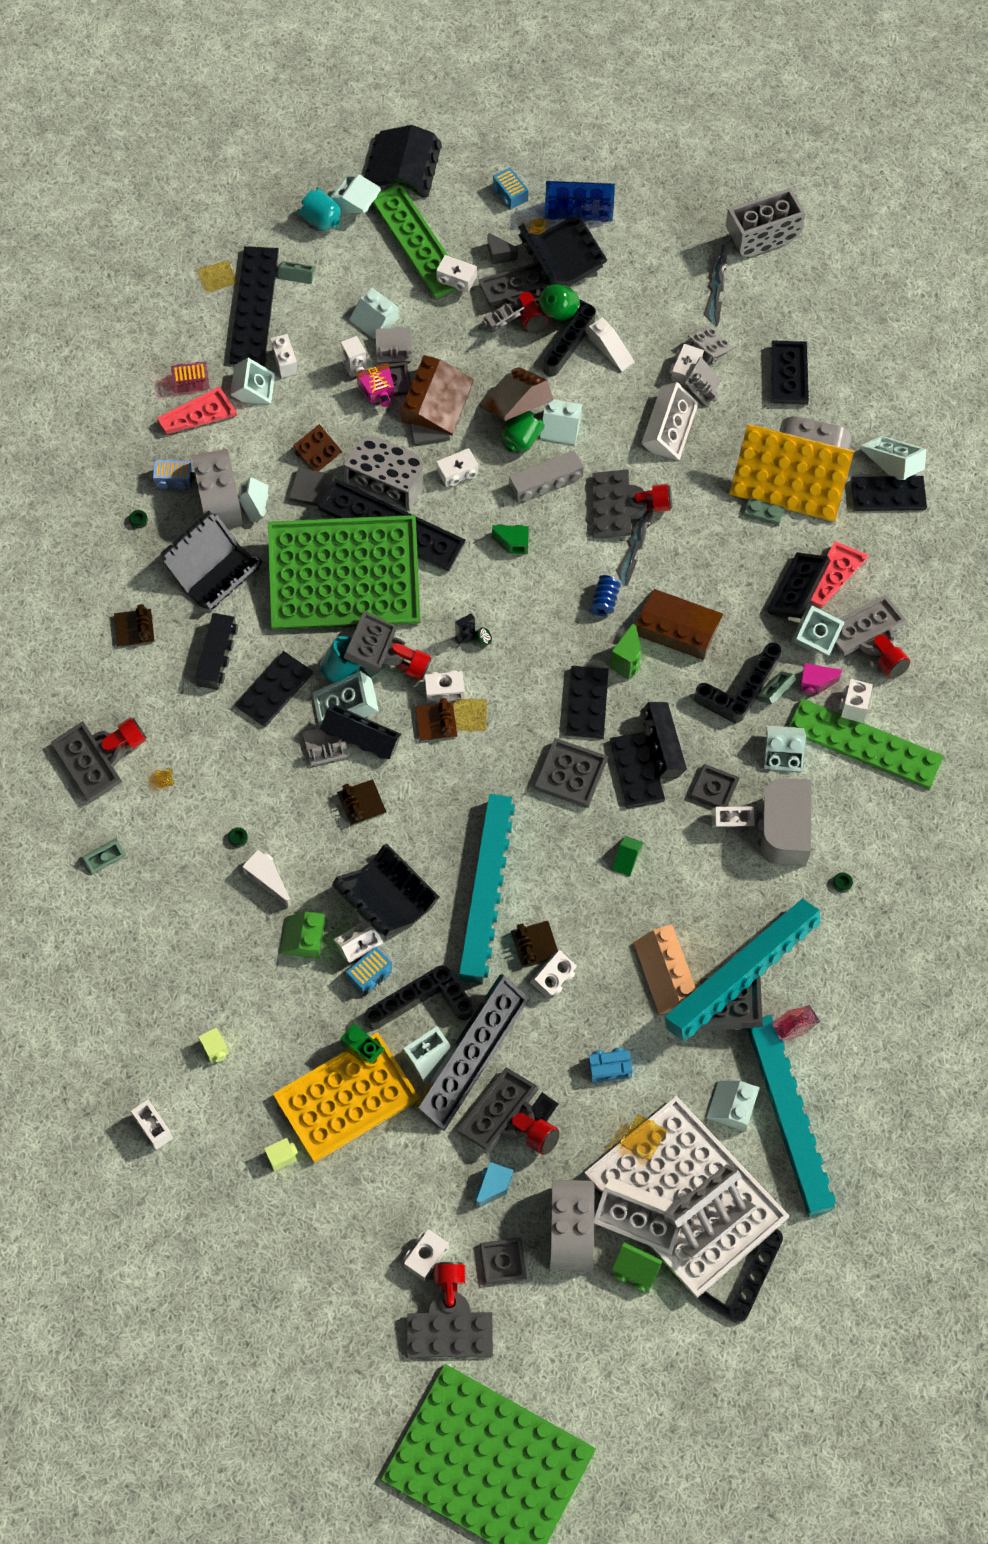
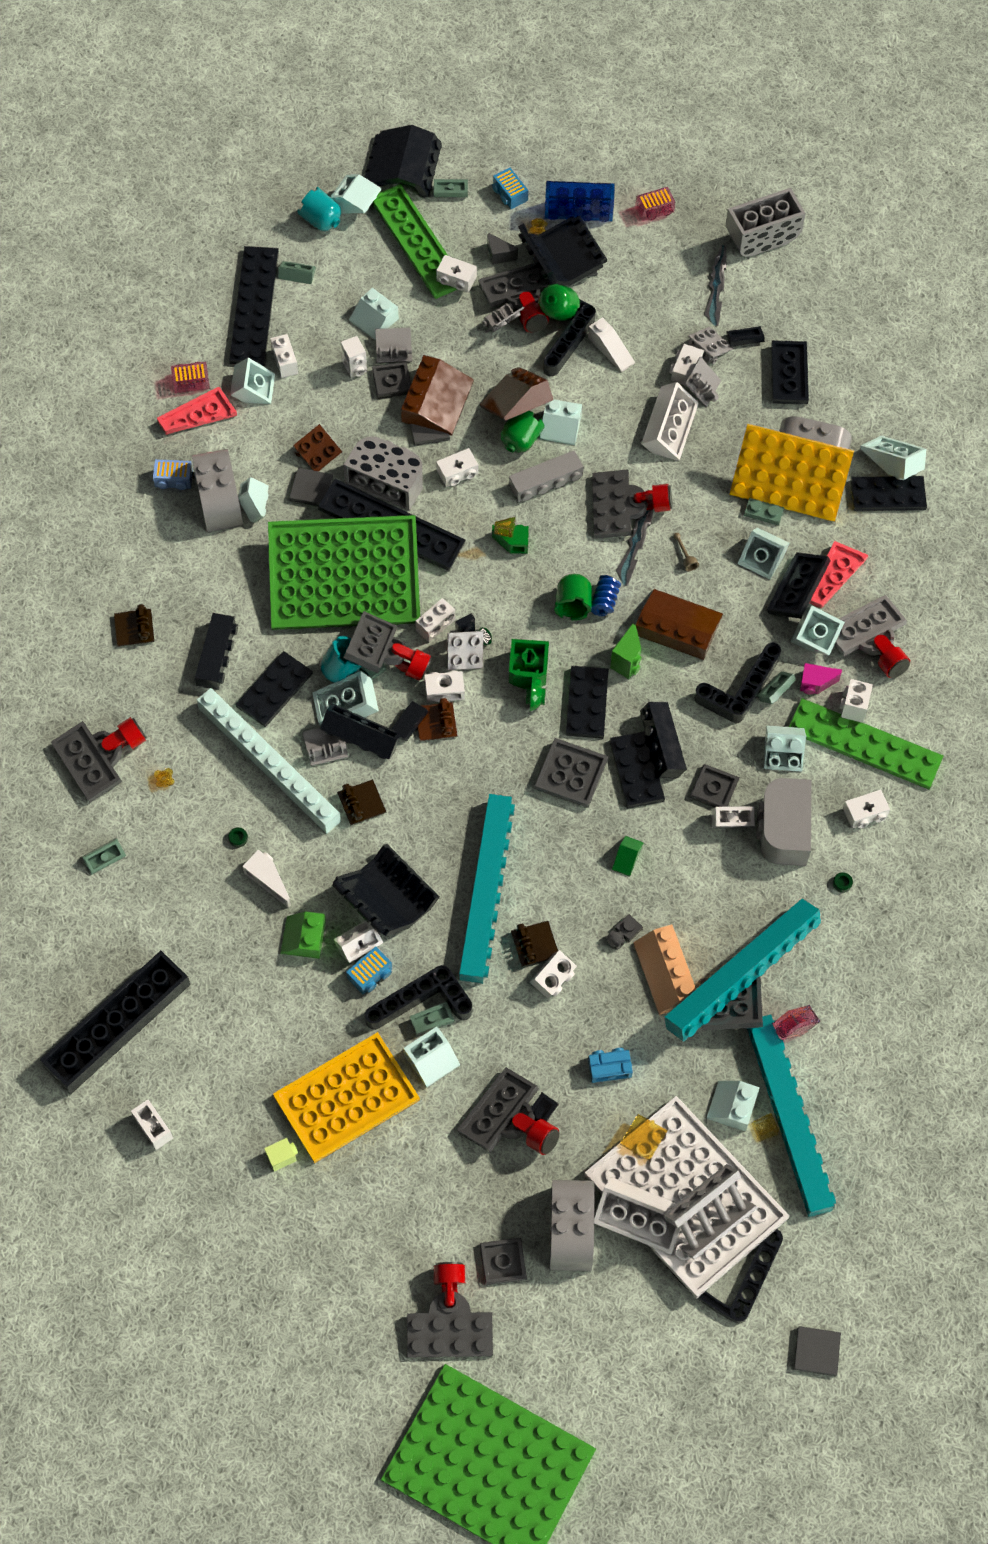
dark green tile [129,510,148,529] -> none
hinge [160,511,263,609] -> none
yellowish green brick [198,1027,229,1063] -> none
clear yellow piece [199,260,237,292] -> none
green slope [340,1023,385,1064] -> none
dark pink torso [356,363,394,407] -> none
white brick [403,1229,449,1282] -> none
plate [414,974,529,1131] -> none
clear yellow piece [455,698,487,732] -> none
medium azure slope [474,1162,513,1207] -> none
bright green slope [611,1242,662,1293] -> none
none -> black brick [40,950,191,1095]
none -> light aqua brick [197,688,341,834]
none -> black tile [392,701,428,742]
none -> sand green plate [409,1002,454,1036]
none -> white brick [416,598,456,642]
none -> sand green plate [434,179,468,197]
none -> light grey hinge [447,630,484,670]
none -> clear yellow slope [494,517,516,537]
none -> green brick [509,639,549,711]
none -> green cylinder [554,574,592,621]
none -> dark grey plate [606,914,643,950]
none -> clear pink brick [635,187,676,222]
none -> dark tan hinge [673,533,699,572]
none -> black tile [726,326,765,347]
none -> light aqua slope [737,528,790,579]
none -> clear yellow slope [751,1113,779,1142]
none -> dark grey tile [794,1326,841,1376]
none -> white brick [843,790,890,828]

